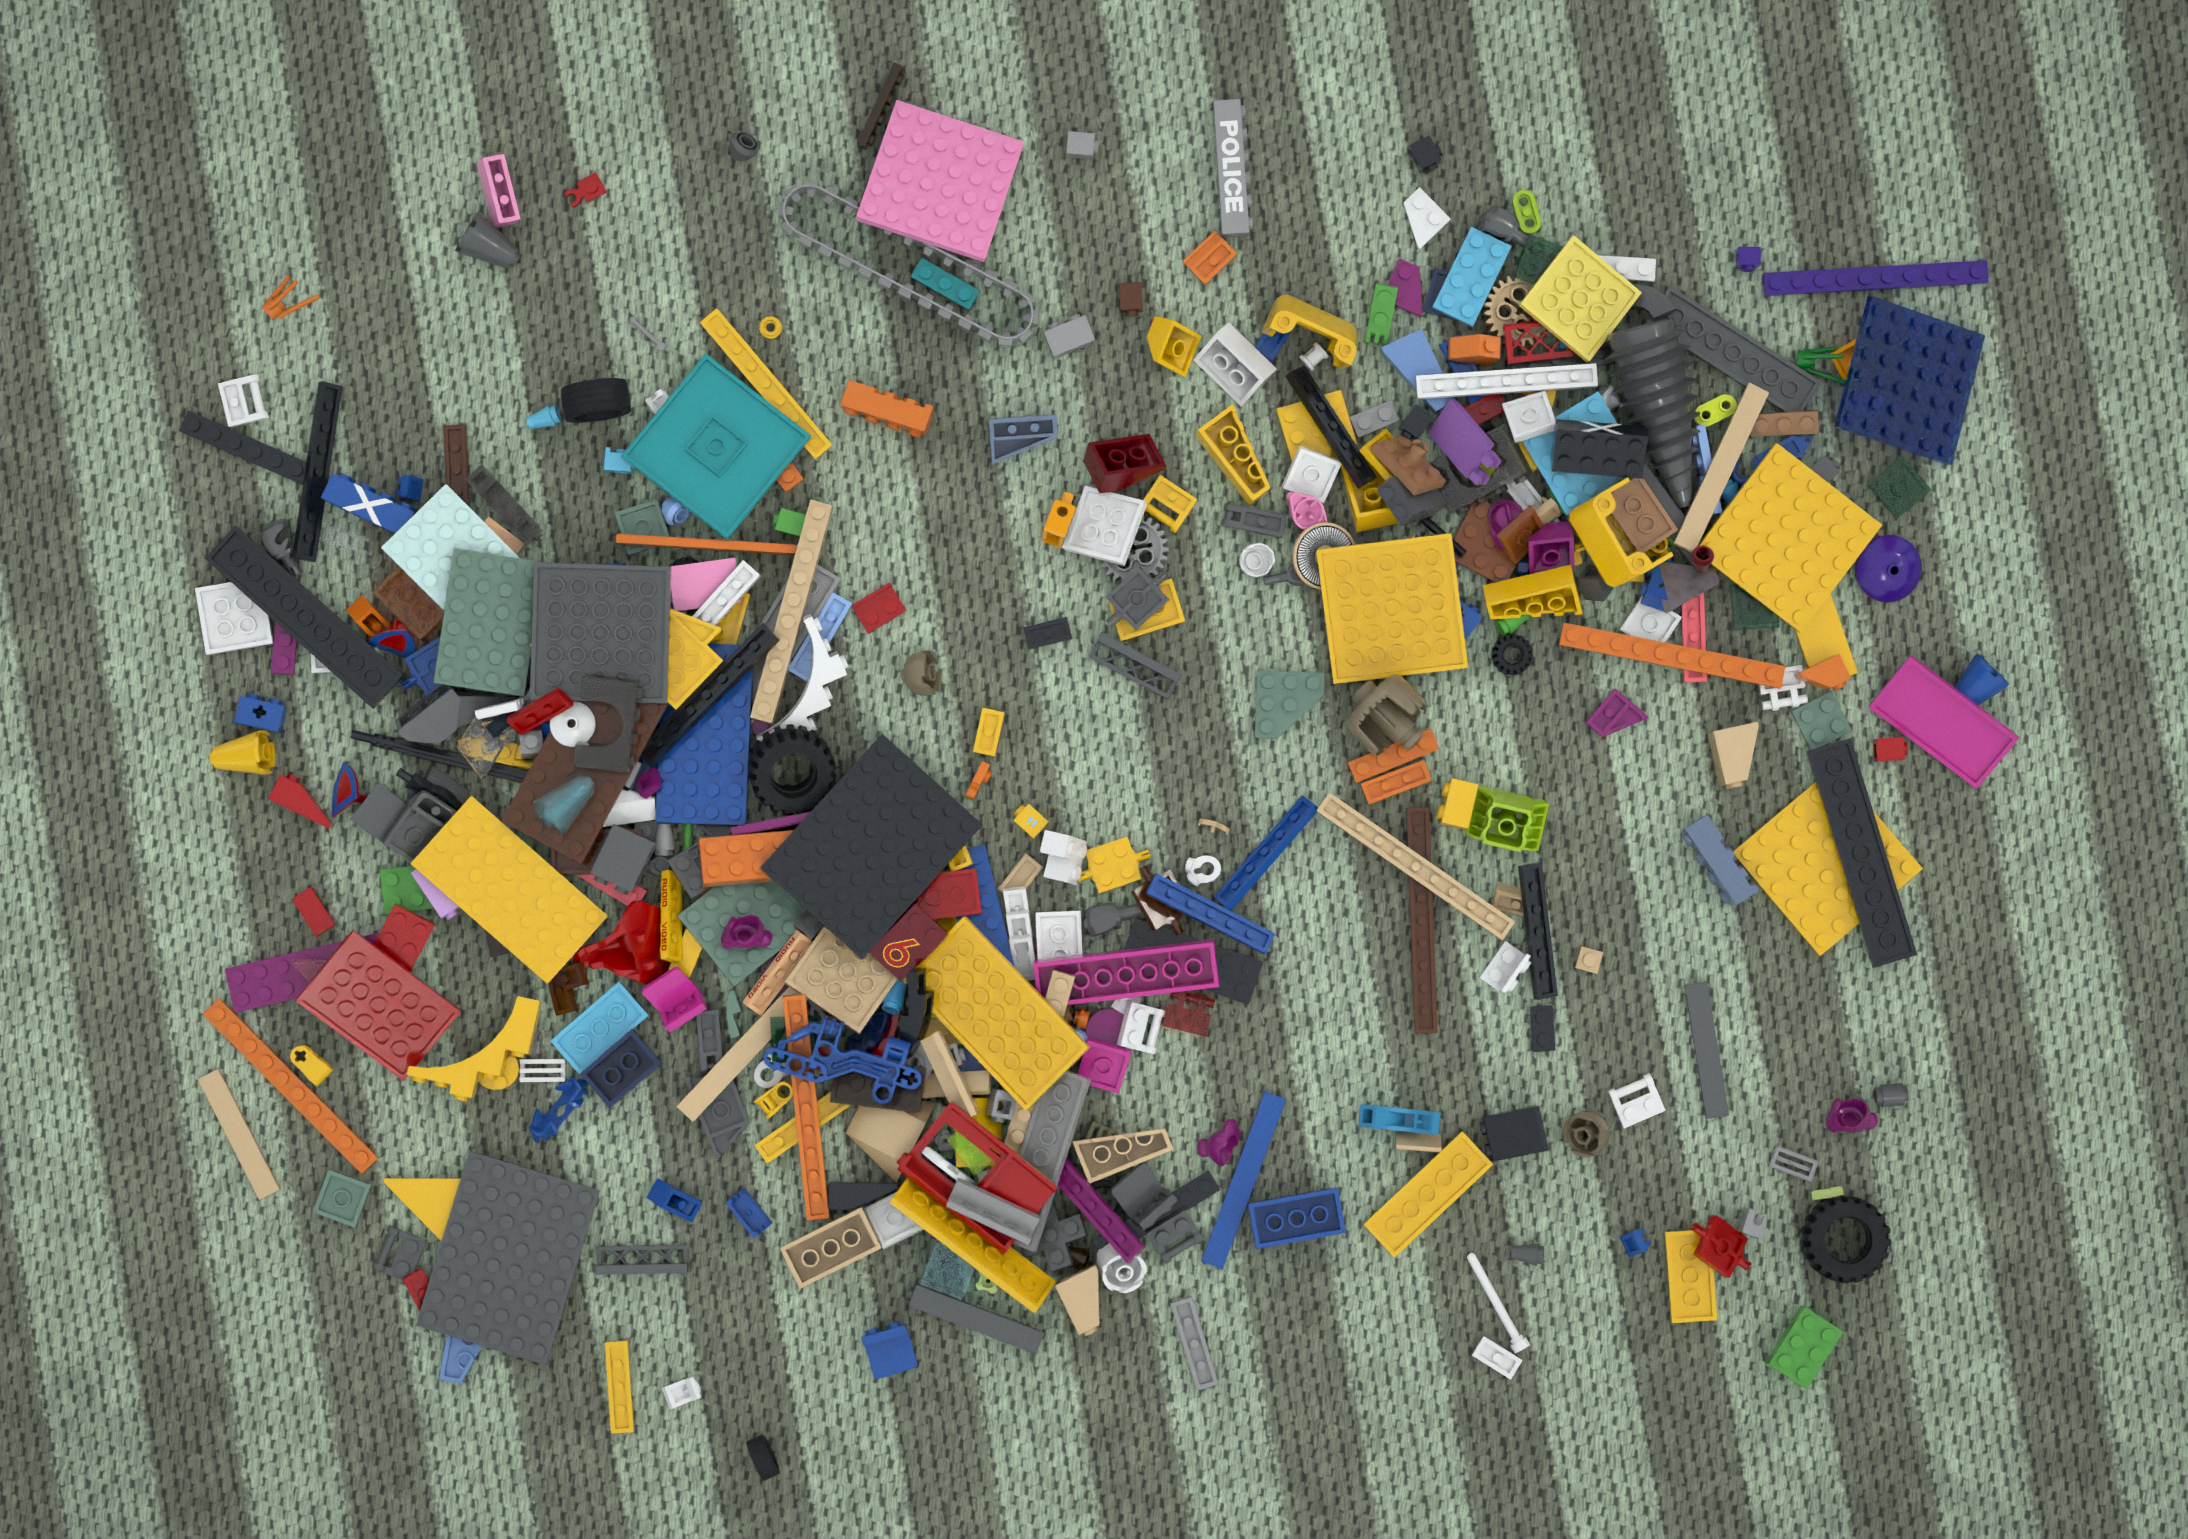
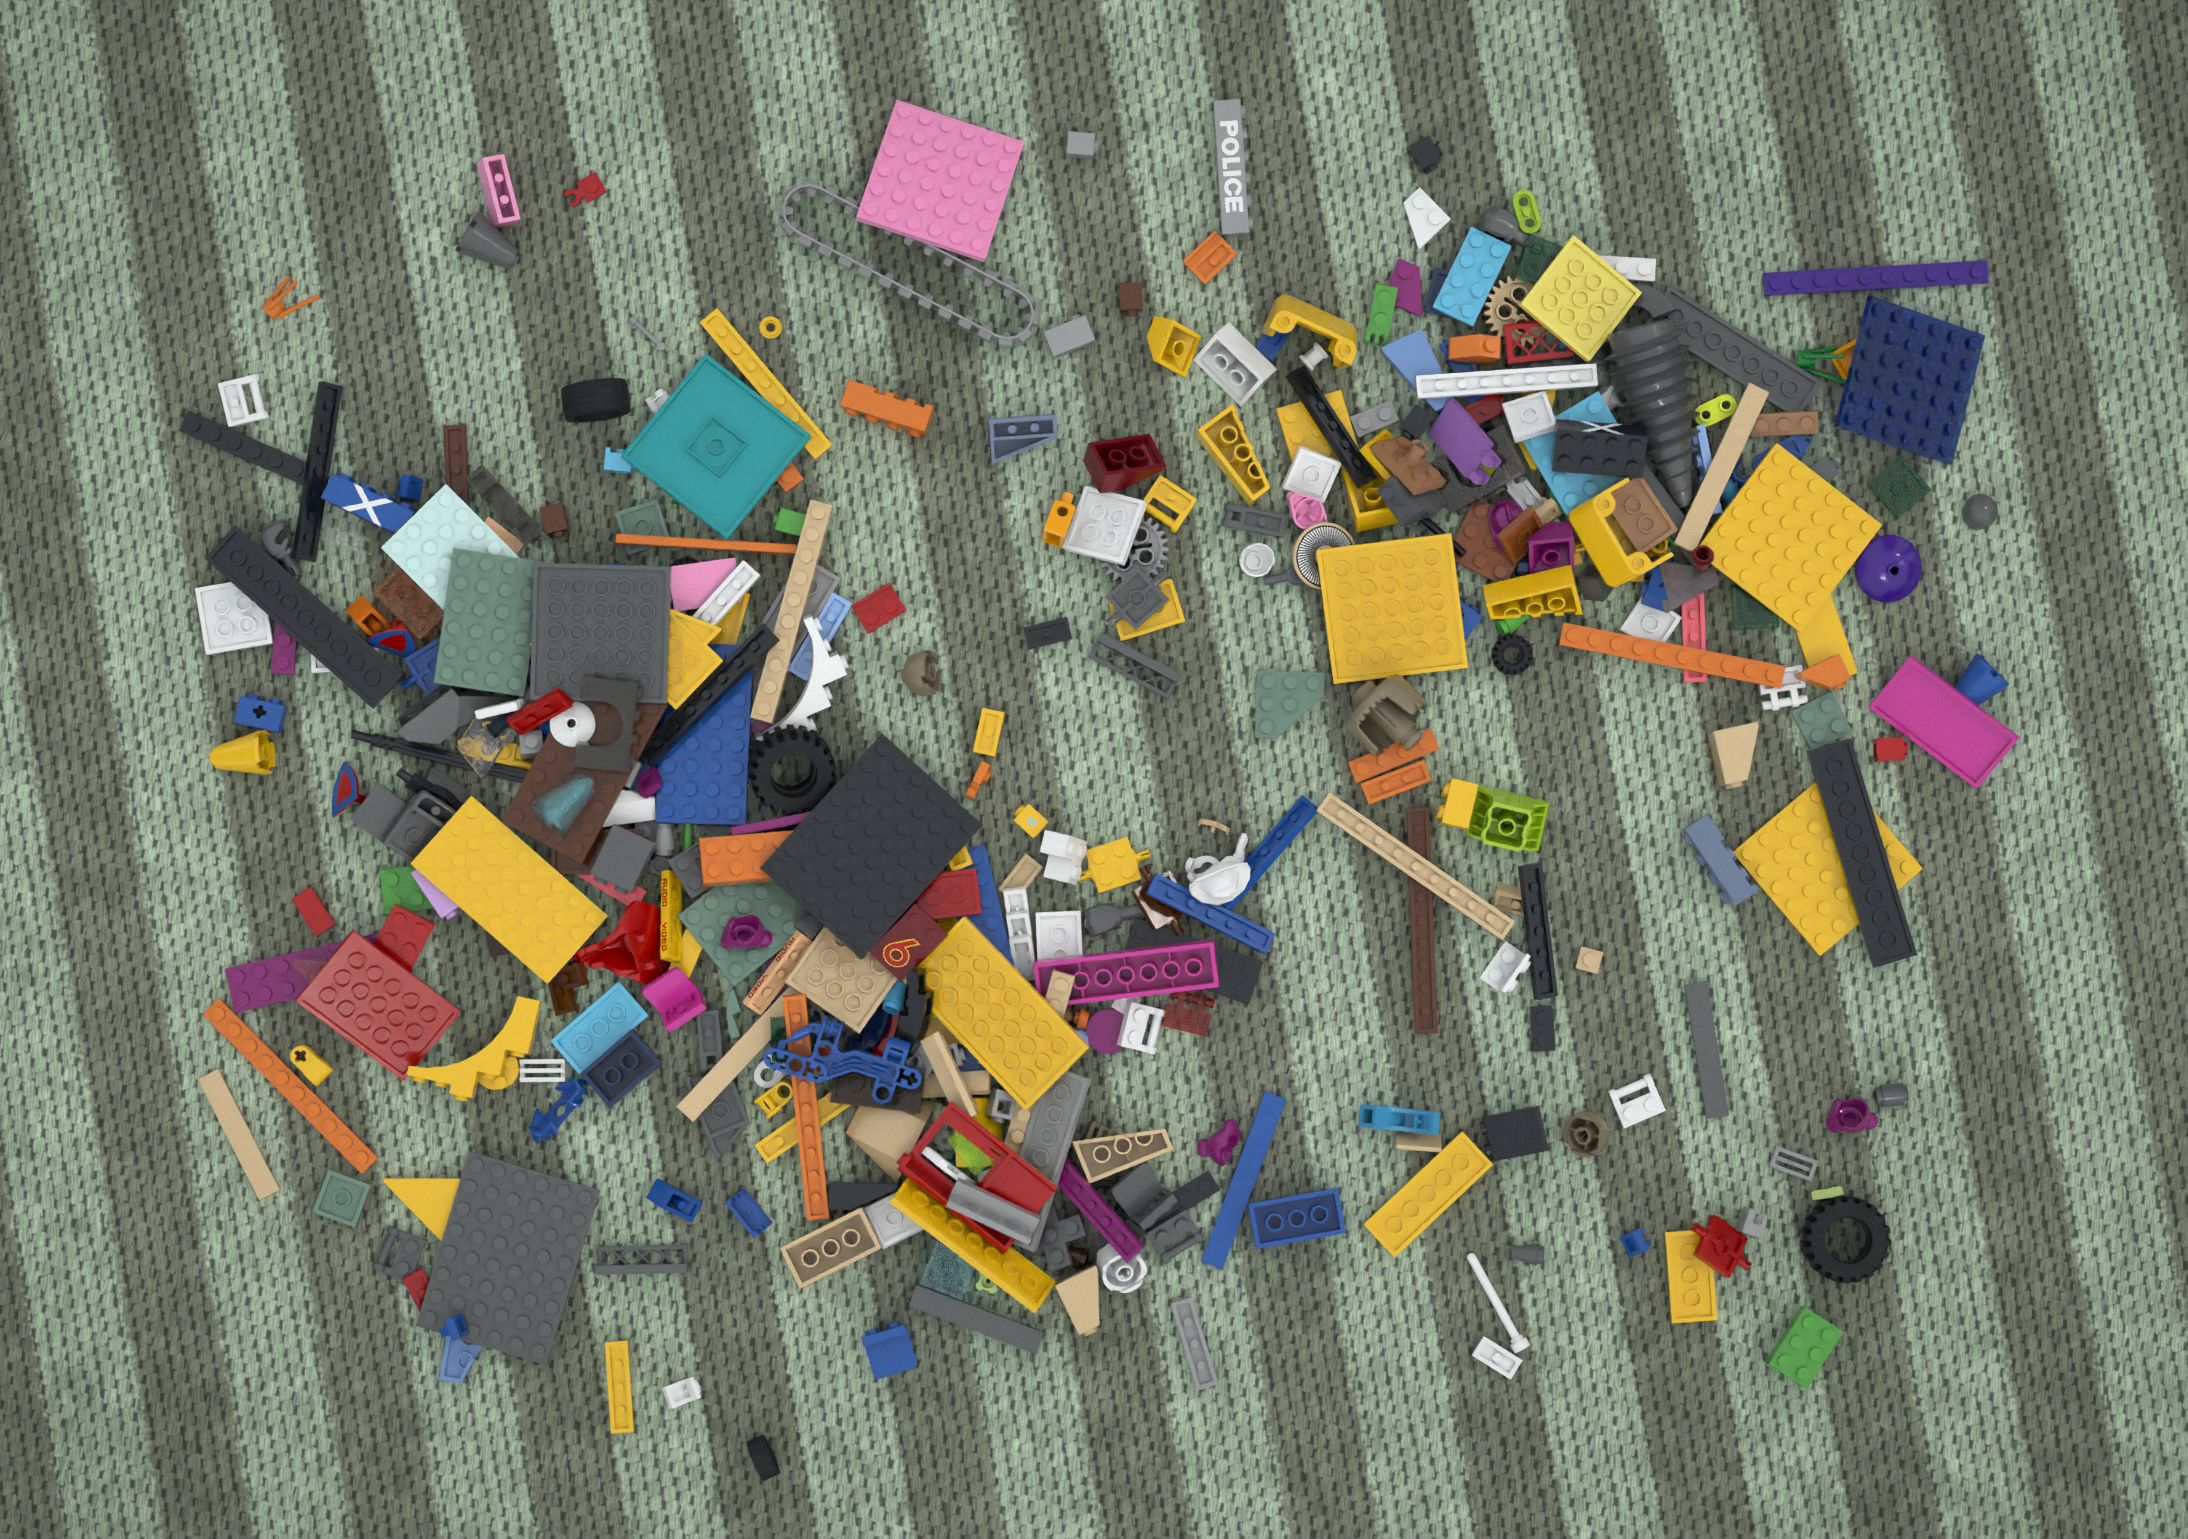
red slope [268,773,334,829] -> none
medium azure cone [527,405,562,430] -> none
light blue cone [662,497,690,526] -> none
dark grey cone [729,132,759,161] -> none
dark brown plate [857,62,905,151] -> none
teal plate [911,258,980,311] -> none
dark pink plate [1077,1037,1132,1094] -> none
magenta wing [1585,689,1648,737] -> none
dark purple plate [1735,247,1761,272] -> none
none -> blue tile [439,1313,470,1341]
none -> reddish brown brick [539,503,569,538]
none -> white hat [1189,833,1251,905]
none -> dark grey hair [1962,494,1998,530]

